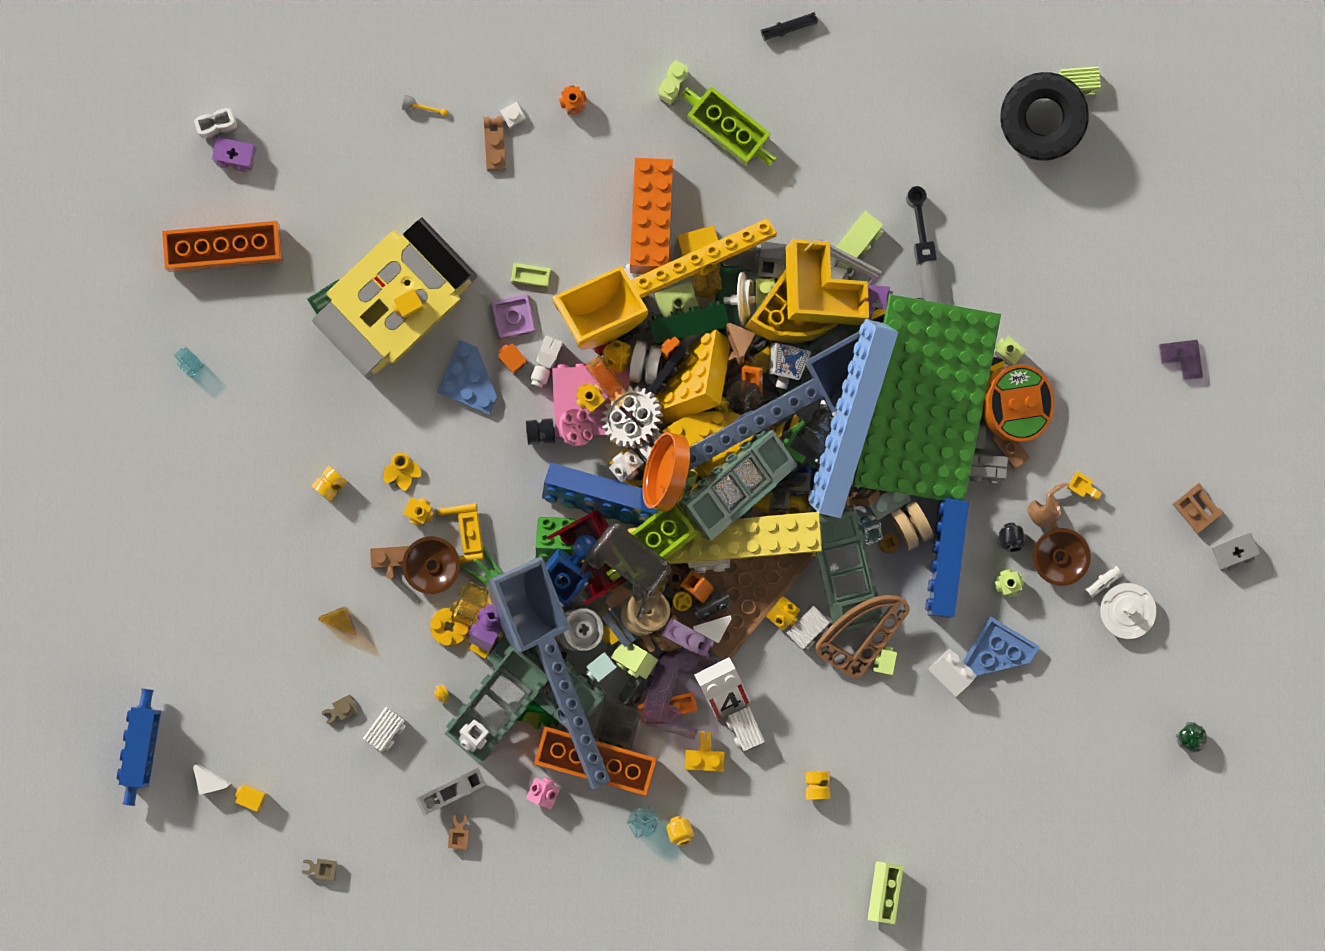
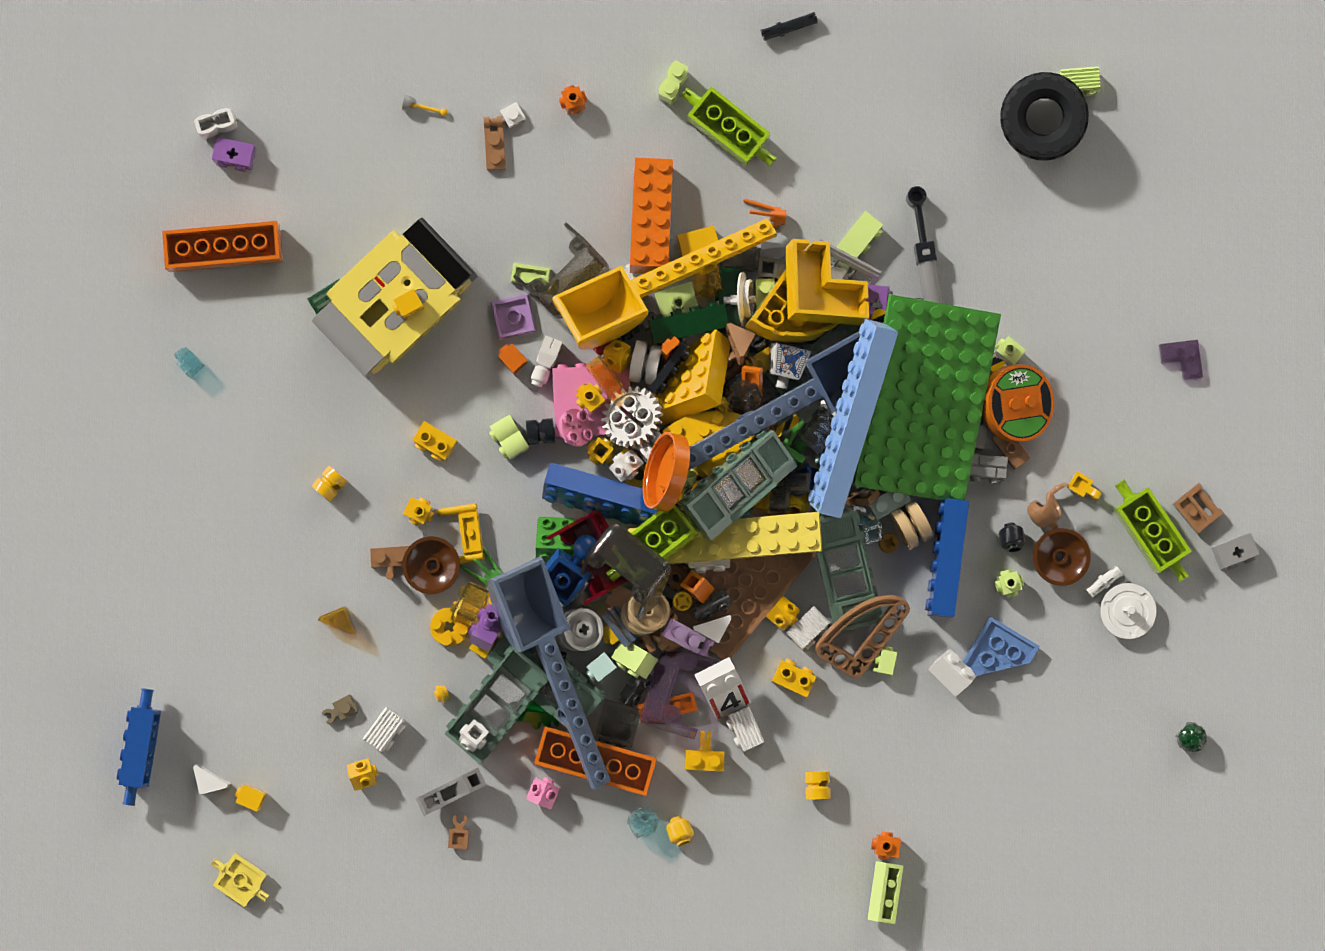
dark tan plate [302,858,337,881] -> none
yellow plate [383,452,421,491] -> none
medium blue plate [437,340,497,415] -> none
none -> light yellow plate [211,853,270,907]
none -> yellow brick [347,758,379,791]
none -> yellow brick [412,421,458,462]
none -> yellowish green brick [489,415,530,460]
none -> clear smoke windscreen [513,222,609,319]
none -> yellow brick [587,437,615,466]
none -> orange plant [743,198,786,228]
none -> yellow brick [771,658,817,698]
none -> bright green plate [790,433,811,454]
none -> orange brick [871,831,901,860]
none -> lime brick [1113,479,1192,582]

